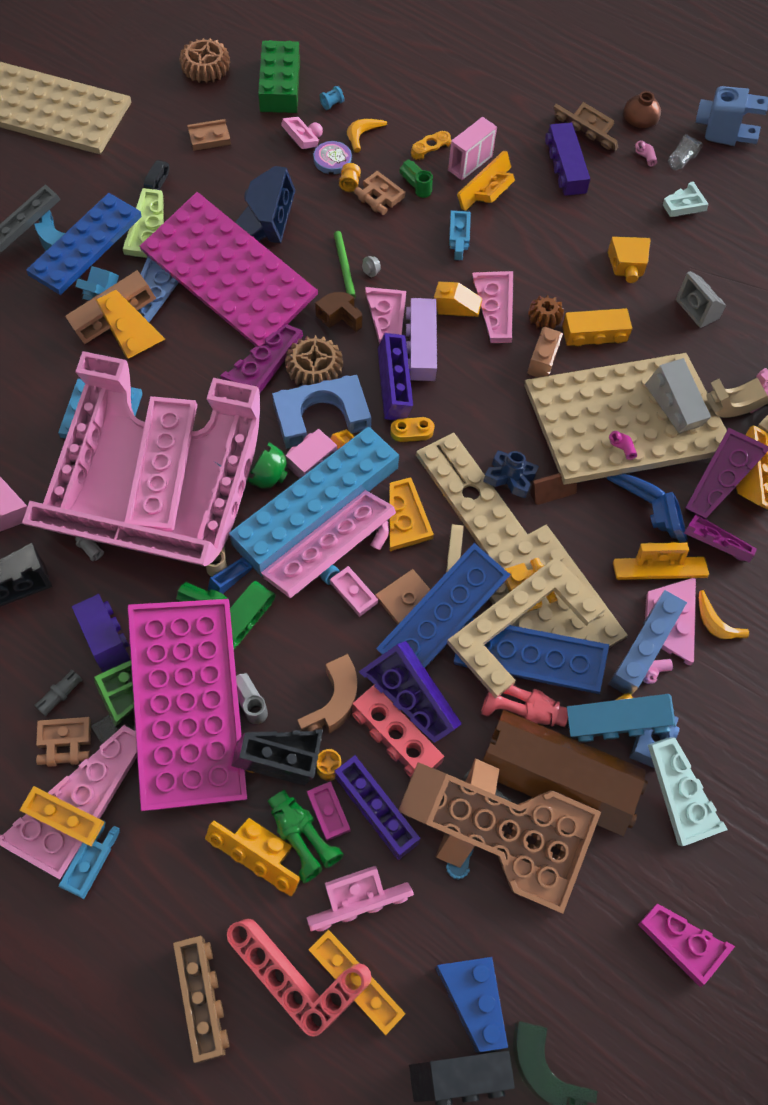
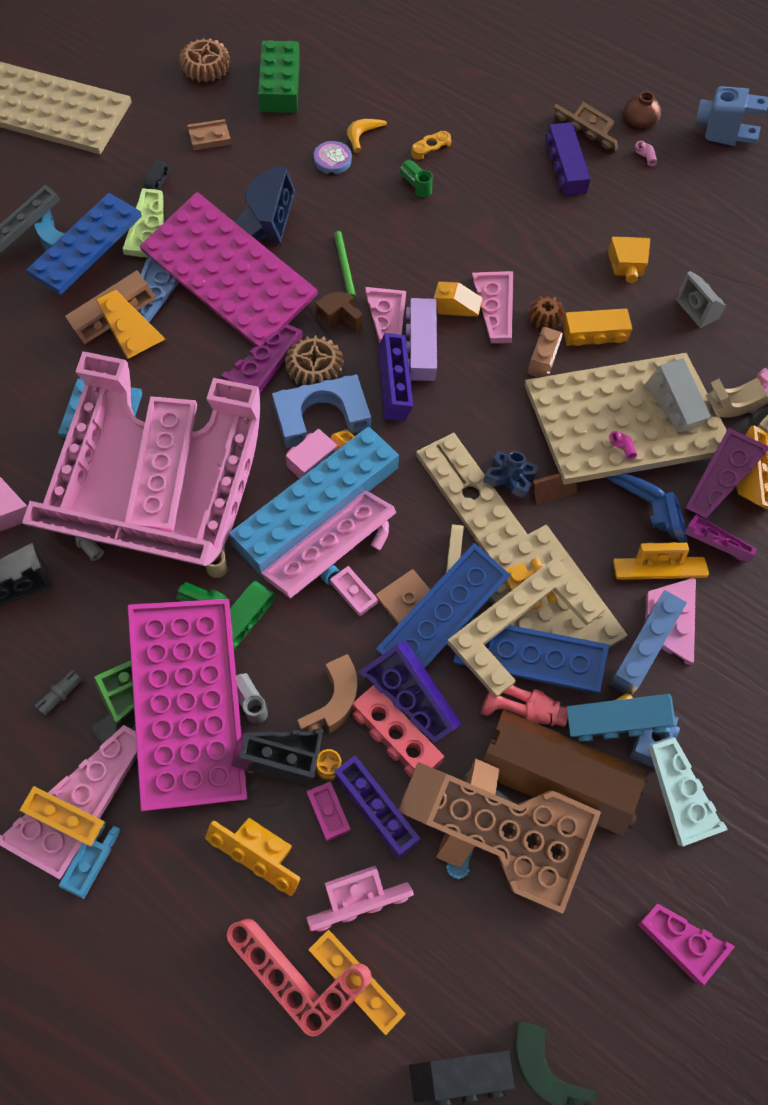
nougat plate [36,717,91,767] -> none
dark purple wedge [72,594,131,673] -> none
dark azure brick [75,266,119,300] -> none
medium nougat brick [173,936,229,1063] -> none
blue piece [208,557,253,594] -> none
green cylinder [247,442,288,489] -> none
green piece [268,790,344,883] -> none
bright pink plate [281,117,323,149] -> none
dark azure bush [319,86,344,110] -> none
light orange wheel [339,163,361,192] -> none
nougat plate [354,171,405,215] -> none
light grey plate [362,256,381,277] -> none
light orange wing [389,477,434,551] -> none
light orange plate [390,417,434,442] -> none
blue wedge [435,957,508,1053] -> none
bright pink brick [448,117,497,180] -> none
dark azure hinge [449,211,471,260] -> none
light orange bracket [457,151,515,211] -> none
bright pink arm [643,659,673,684] -> none
light aqua wing [663,182,708,217] -> none
clear piece [668,134,703,170] -> none
light orange piece [699,590,749,639] -> none

